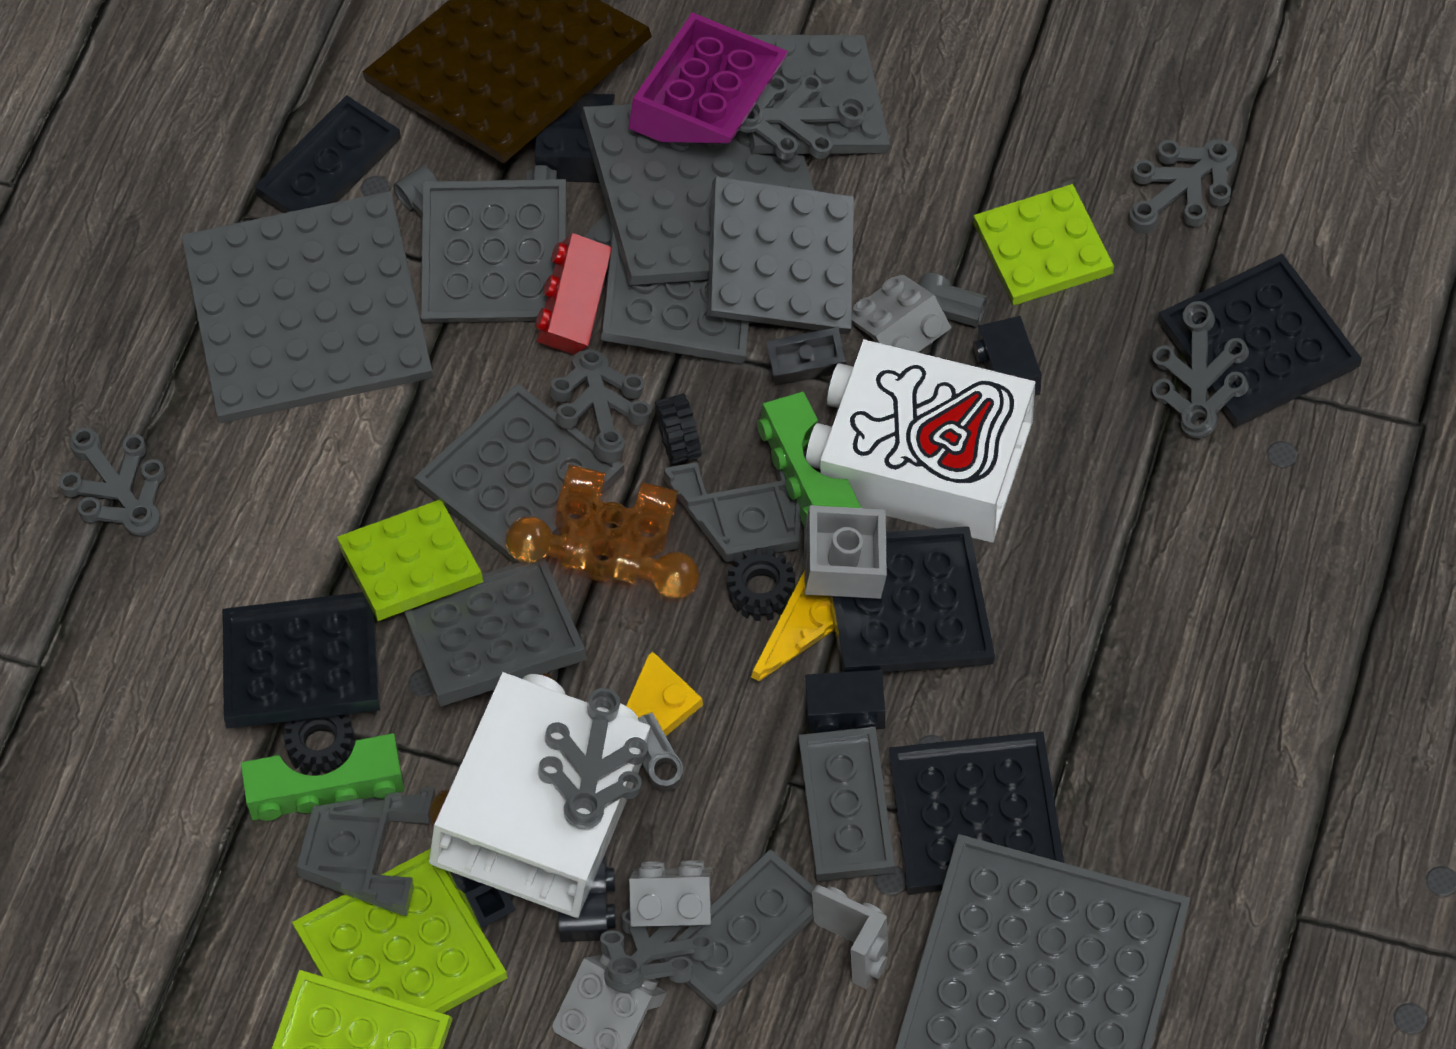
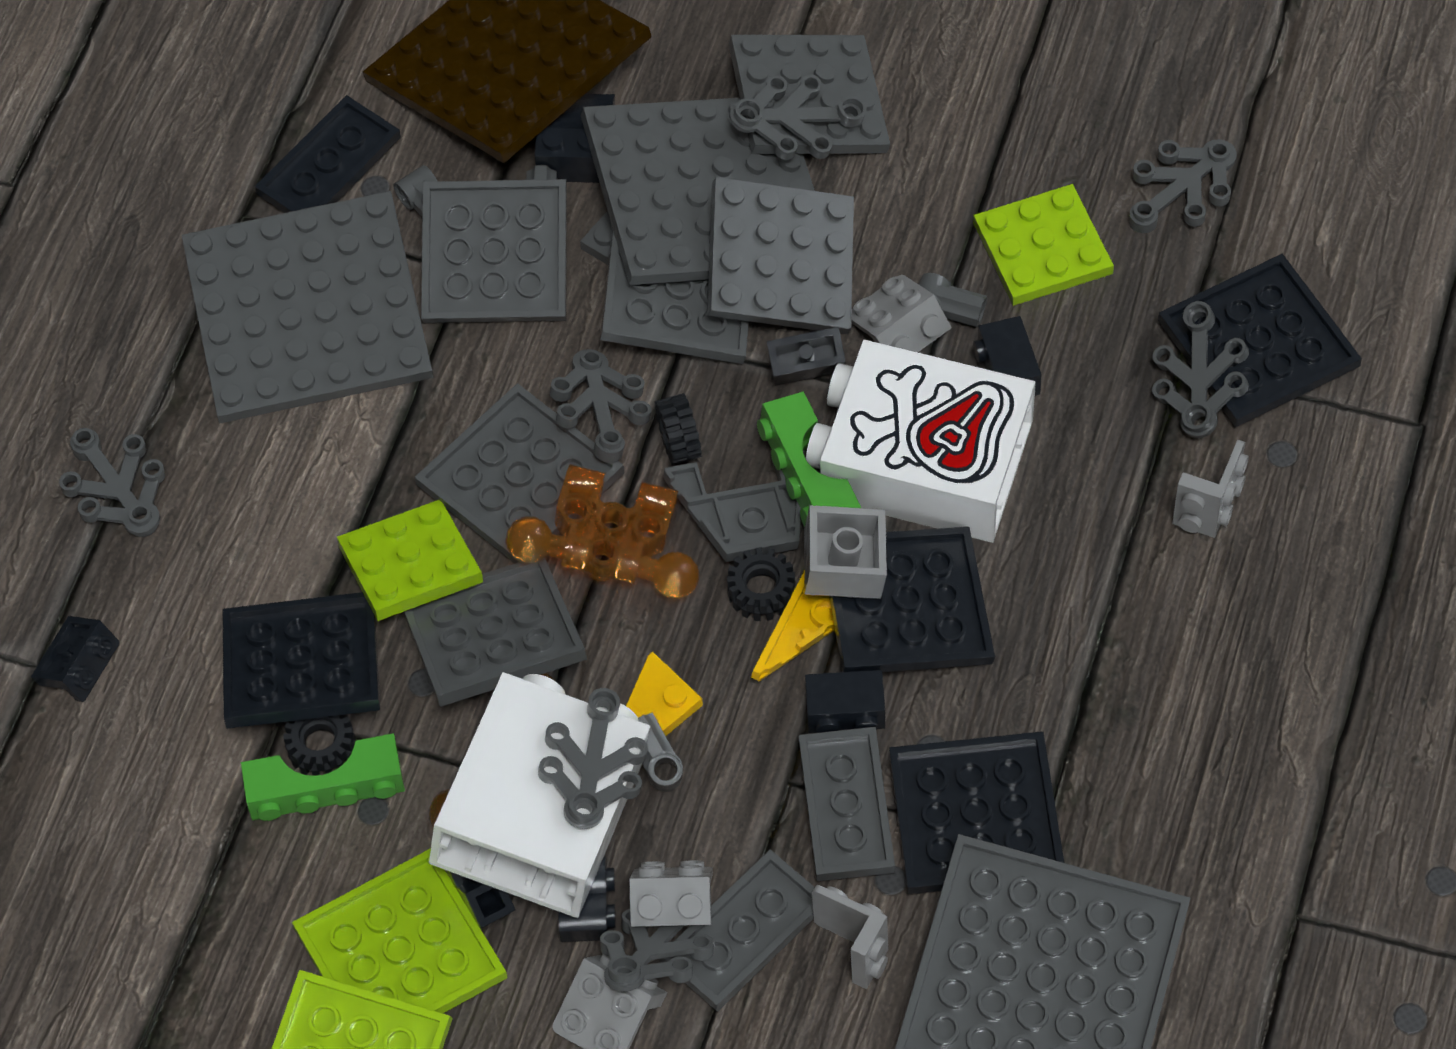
dark grey wing [297,787,436,915] -> none
brick [535,233,612,355] -> none
magenta slope [628,12,788,143] -> none
none -> black bracket [31,616,119,702]
none -> light grey bracket [1172,440,1249,538]

